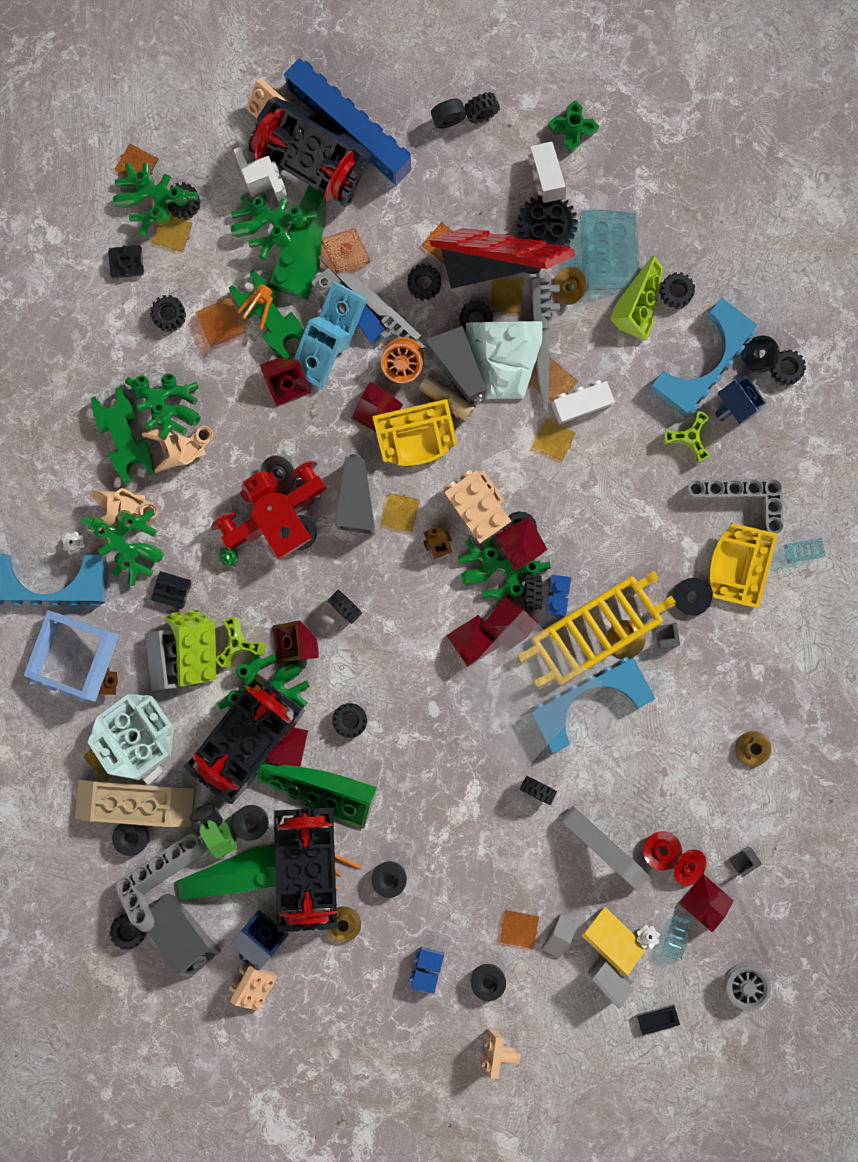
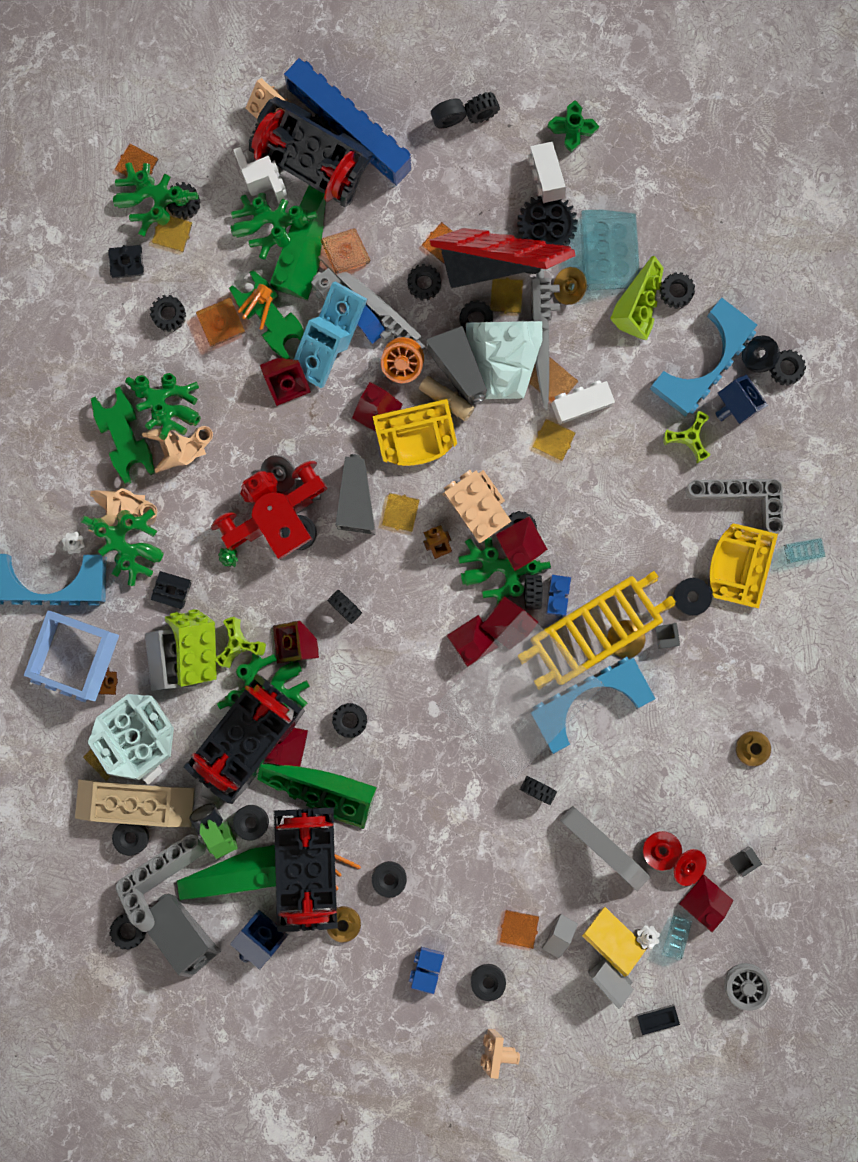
light nougat plate [229,963,277,1011] -> none

